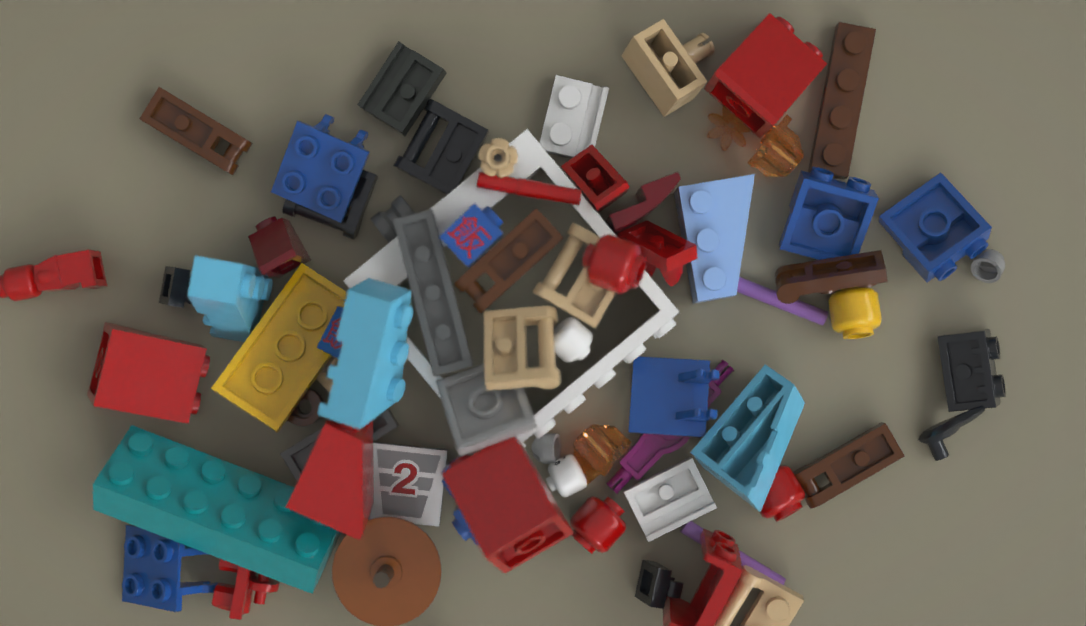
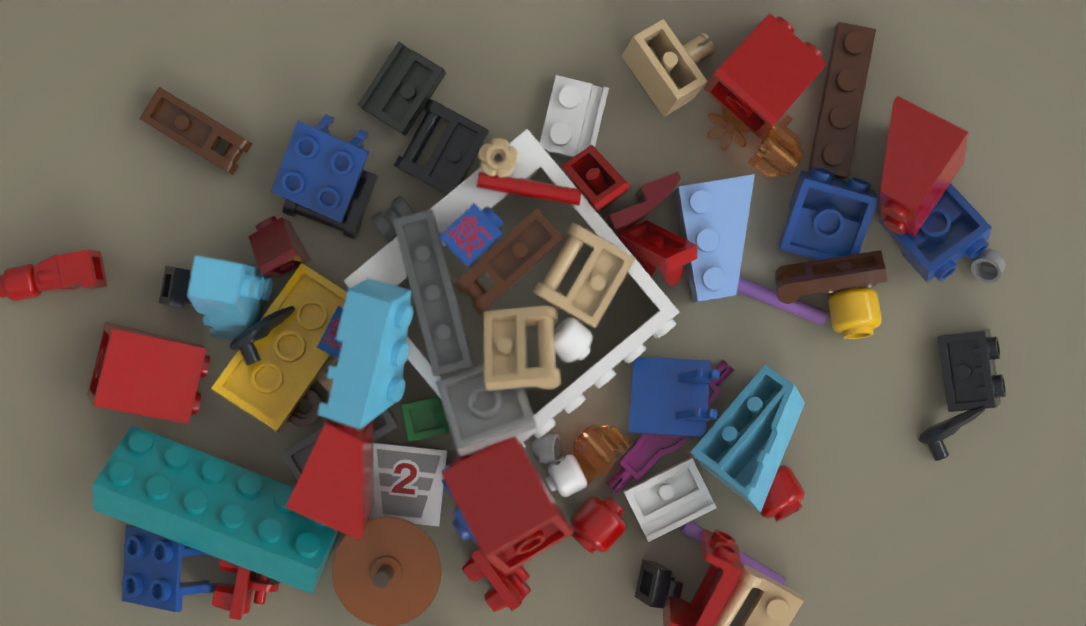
red head [582,235,647,294] -> none
reddish brown plate [793,422,905,509] -> none
none -> black bar [229,305,295,366]
none -> green plate [400,396,451,442]
none -> red hips [462,546,531,612]
none -> red slope [880,96,969,237]

